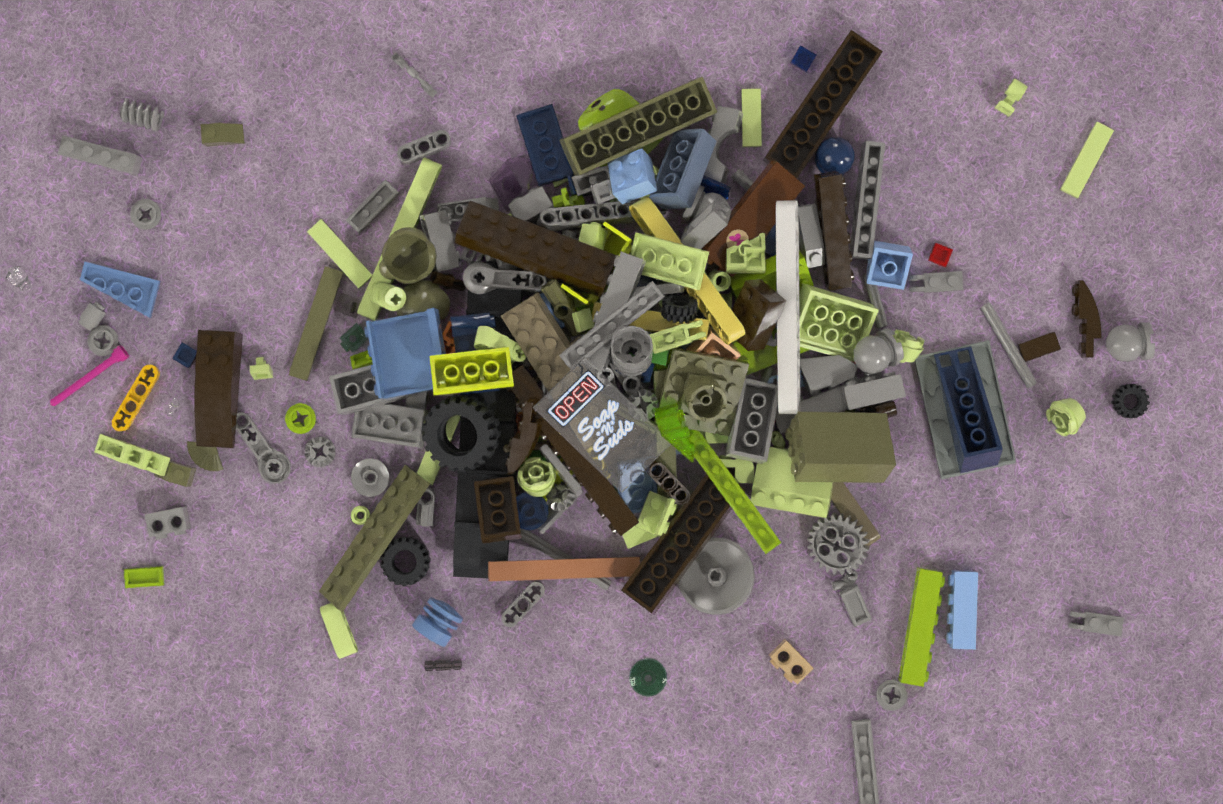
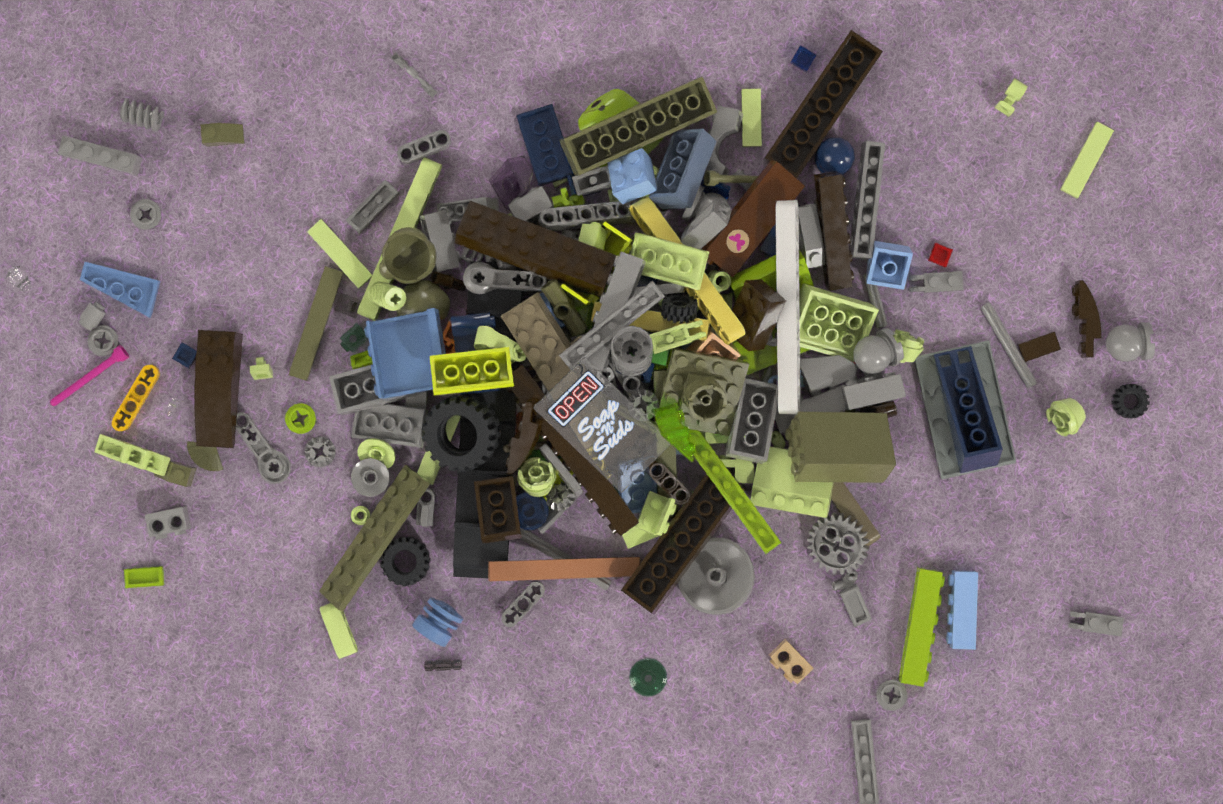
yellowish green tile [572,308,594,332] -> none
light grey plate [590,179,616,204] -> none
yellowish green slope [726,233,766,273] -> none
none -> yellowish green dish [358,438,395,469]
none -> olive piece [704,170,758,186]

